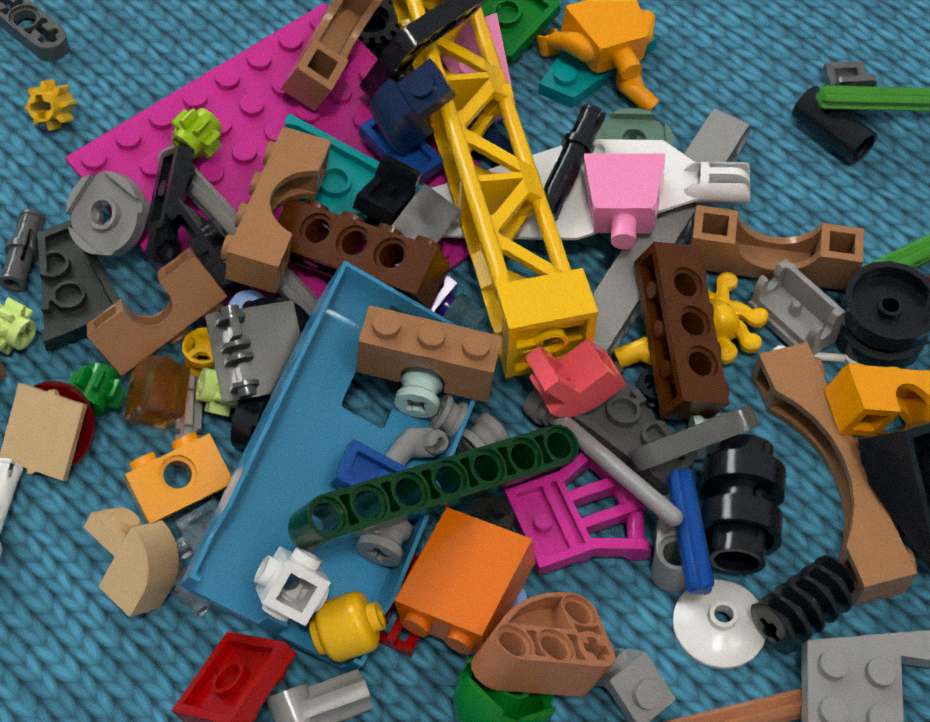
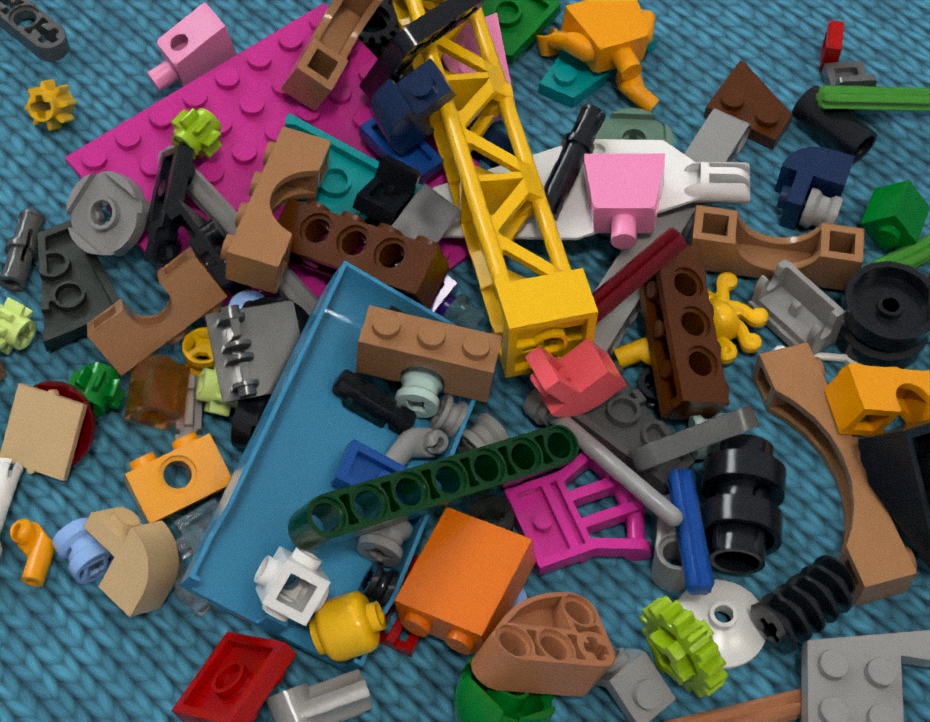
none -> light orange arm [10,518,55,587]
none -> light blue wheel [52,517,114,584]
none -> bright pink torso [146,2,237,93]
none -> black axle [332,369,417,435]
none -> black bush [358,560,399,608]
none -> dark red axle [592,227,687,324]
none -> lime gear [639,596,728,698]
none -> reddish brown wing [704,61,793,150]
none -> dark blue brick [774,147,855,230]
none -> light grey wheel [799,188,844,228]
none -> red tile [819,20,844,74]
none -> green brick [861,180,930,251]

